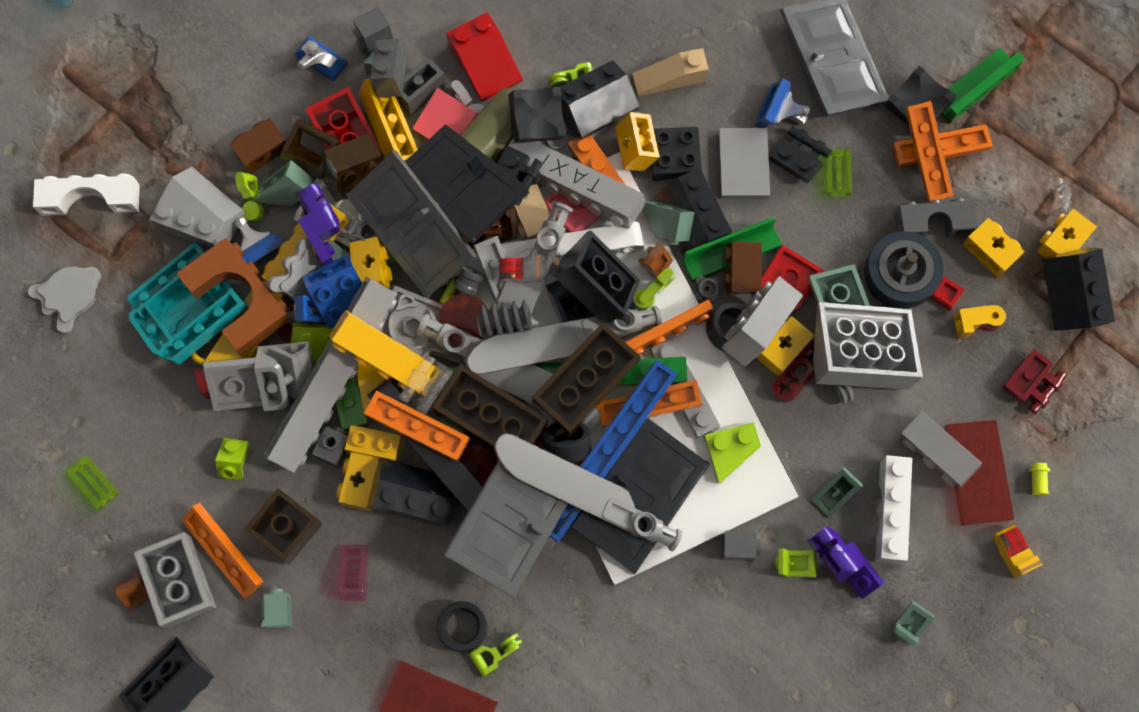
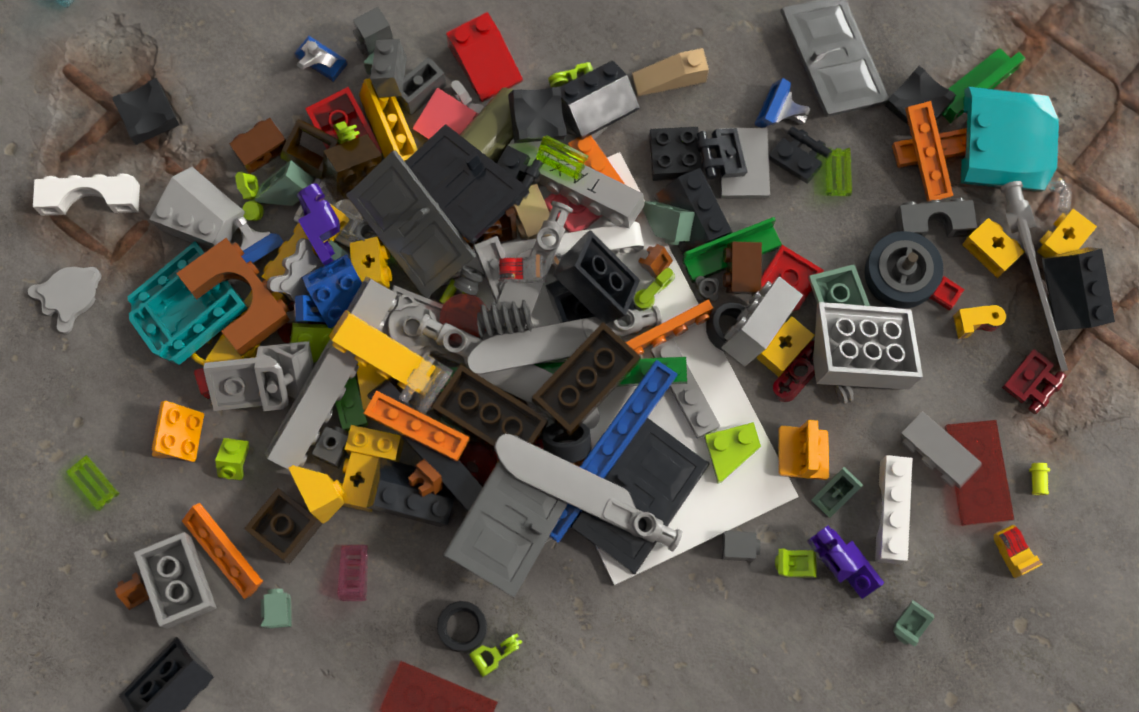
orange plate [598,380,703,428] -> none
yellow brick [615,112,659,171] -> none
none -> black brick [112,78,180,145]
none -> light orange bracket [152,401,204,462]
none -> yellow slope [289,465,344,524]
none -> lime piece [333,121,360,144]
none -> dark orange tile [408,459,443,497]
none -> clear neon green tile [536,135,589,180]
none -> black plate [696,128,748,179]
none -> light orange bracket [778,420,829,480]
none -> teal wedge [961,87,1059,192]
none -> light grey piece [1000,181,1068,372]

